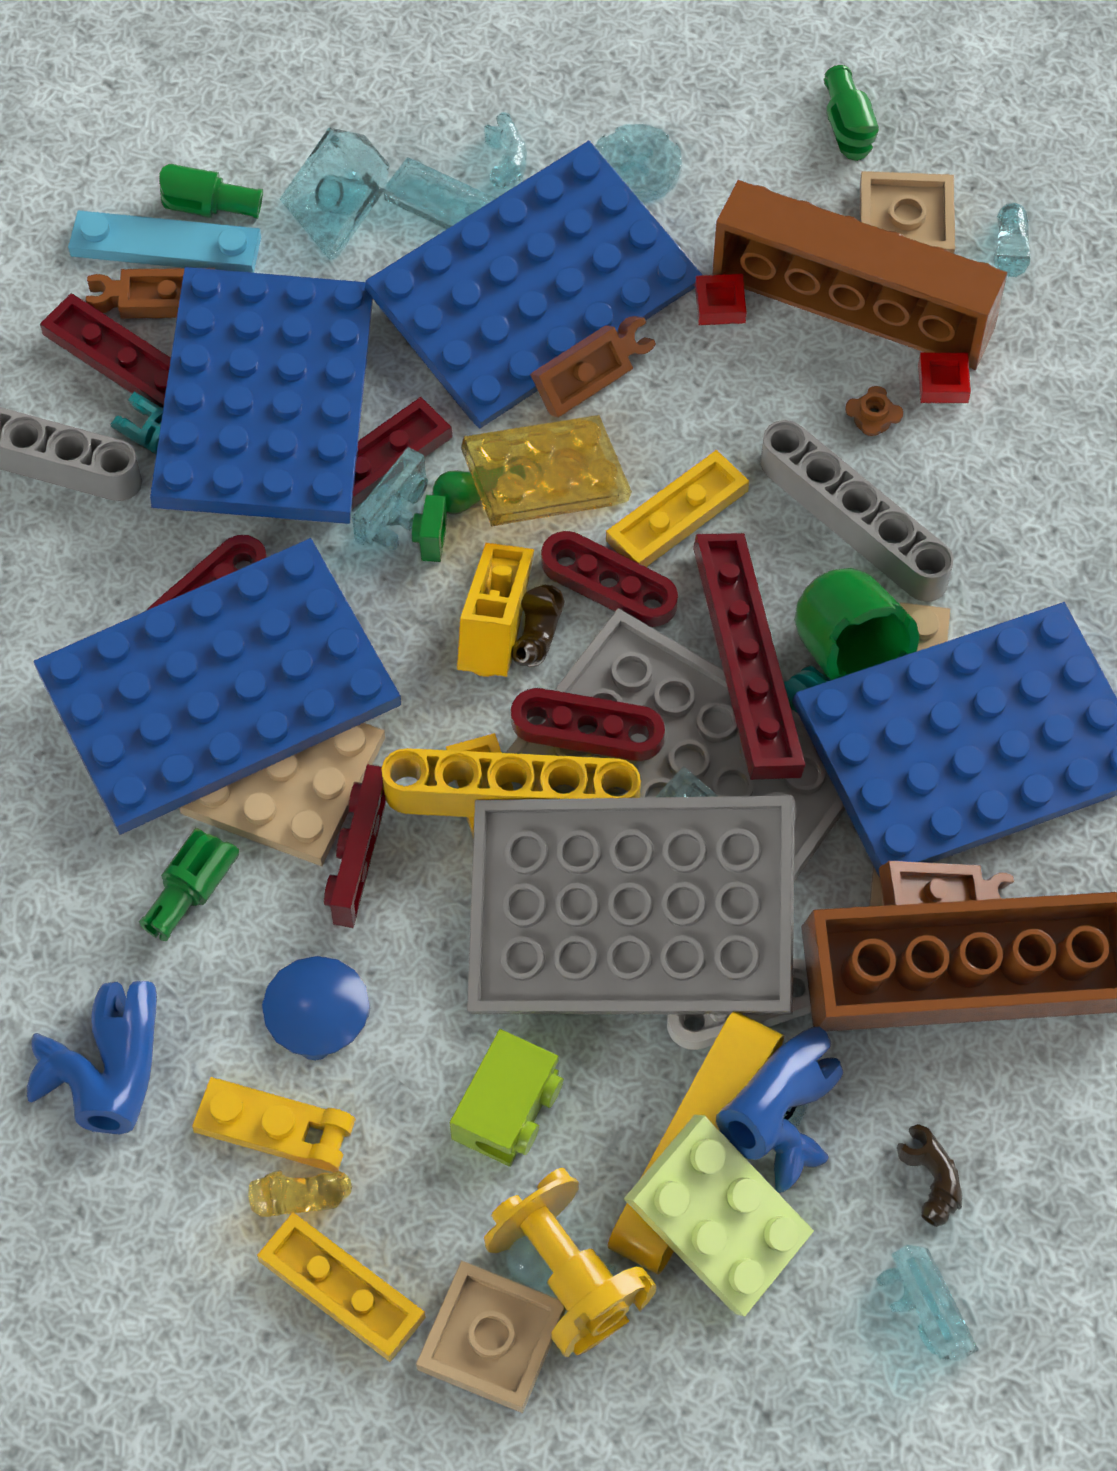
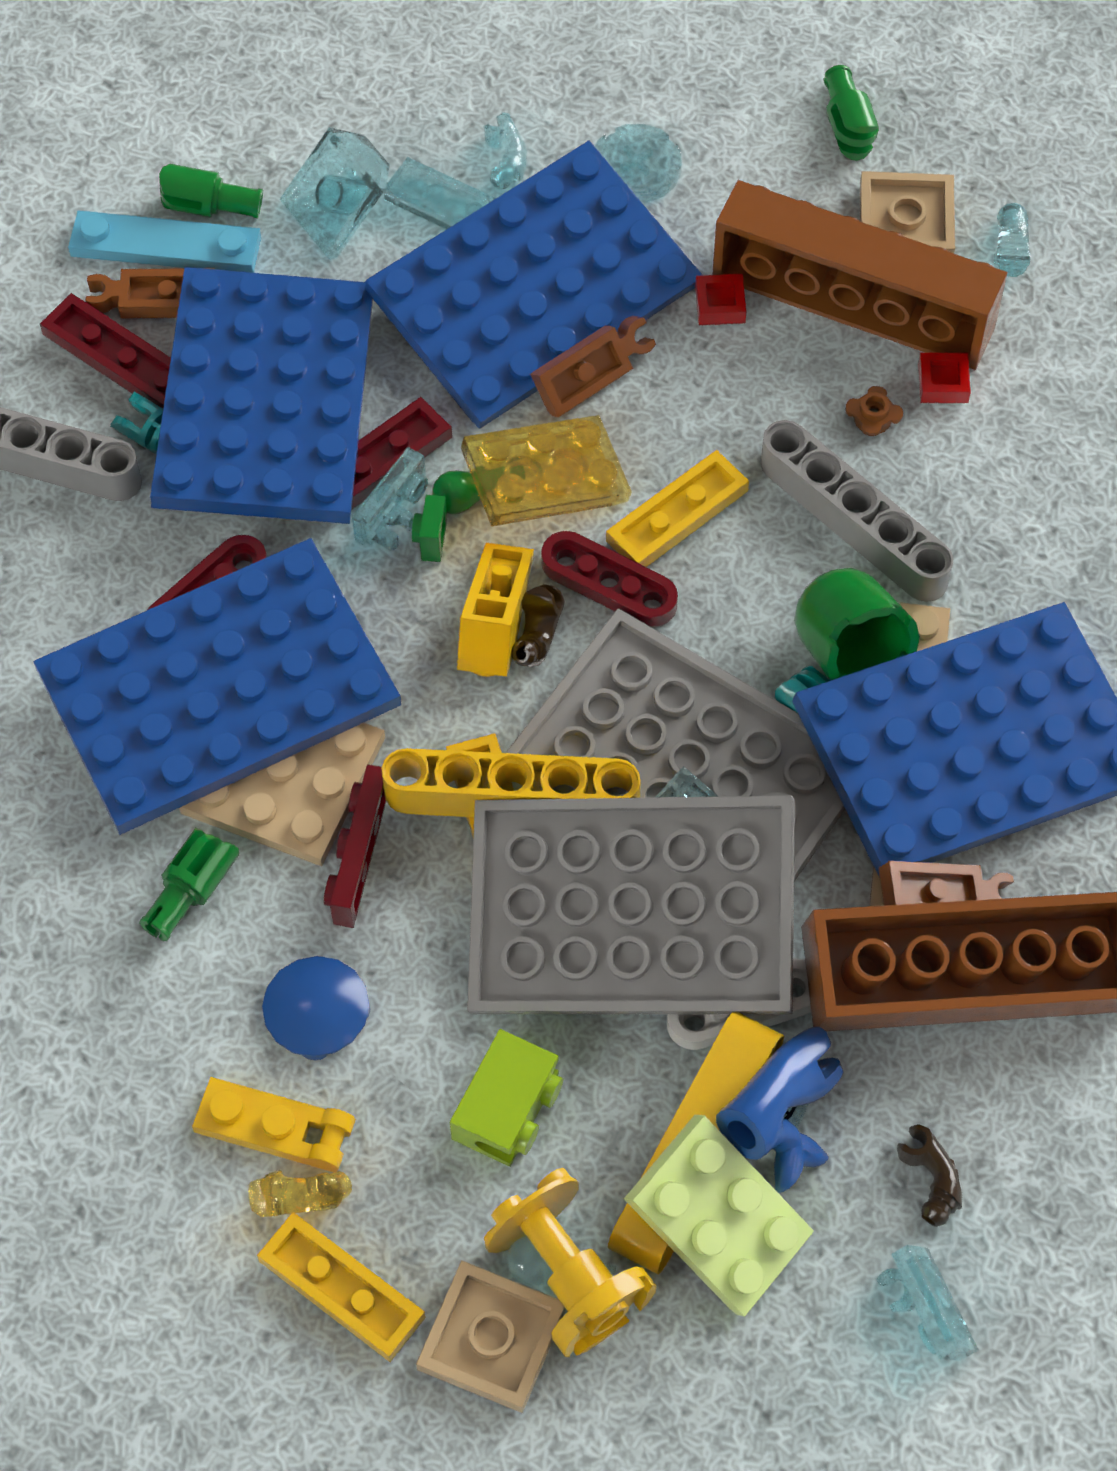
blue piece [27,981,157,1135] -> none
dark red plate [511,688,665,761] -> none
dark red plate [693,533,805,780] -> none

